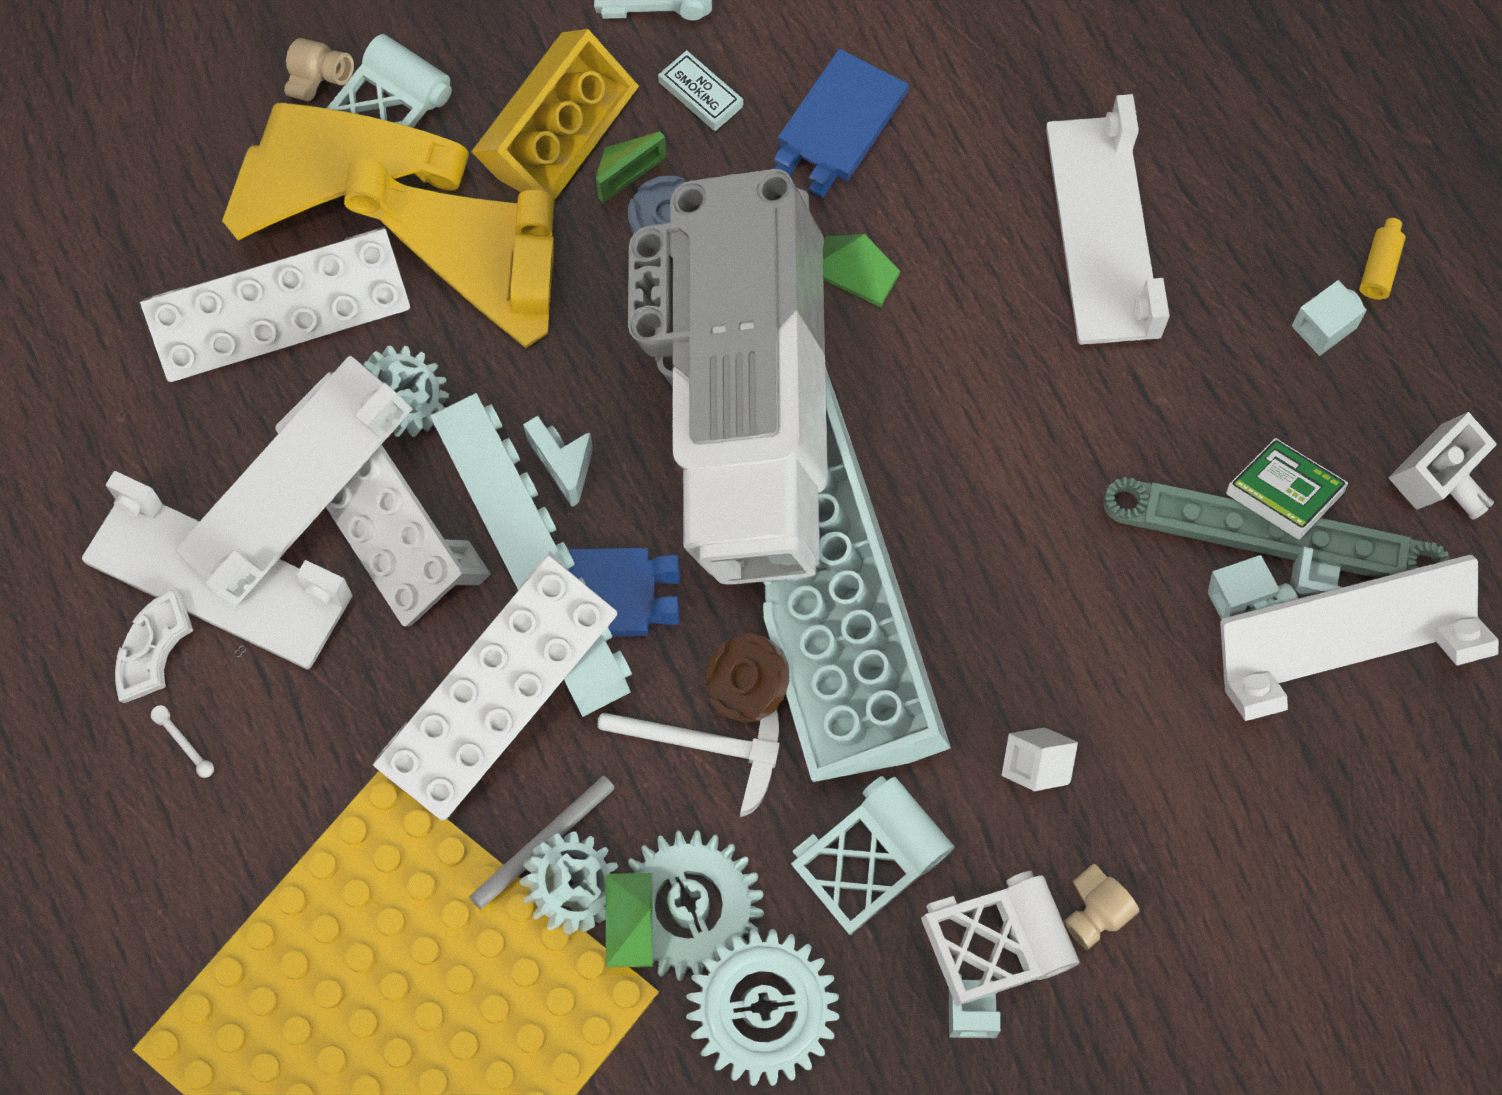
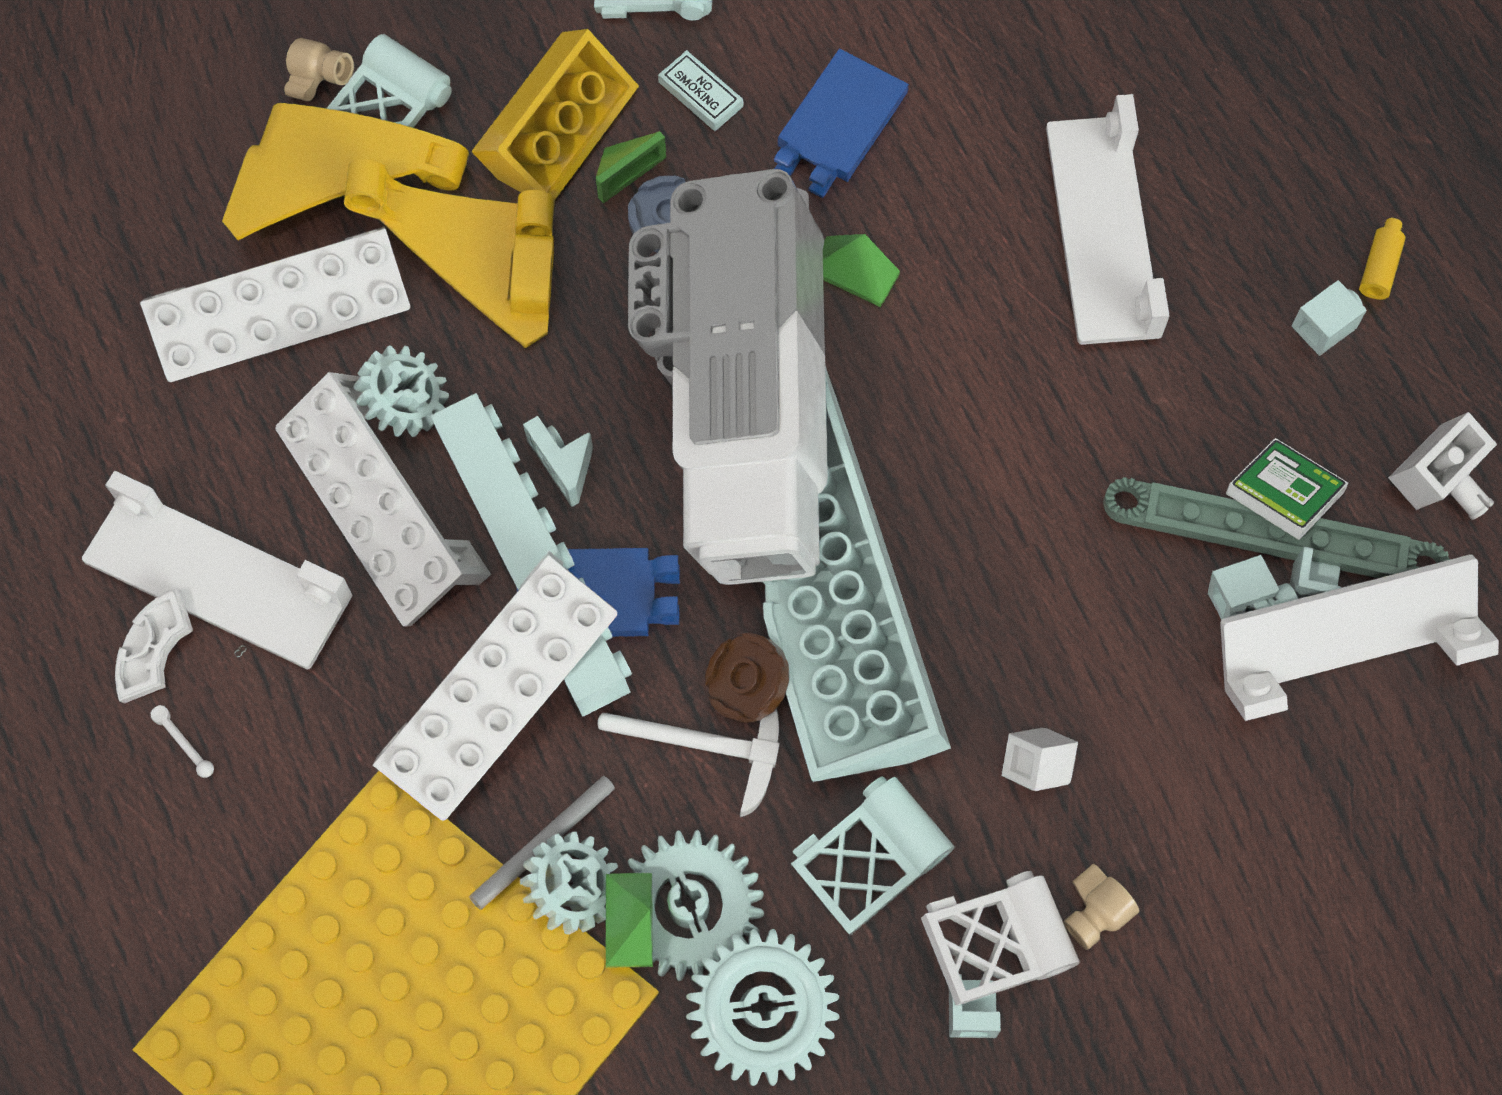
white bracket [176,356,413,606] -> none

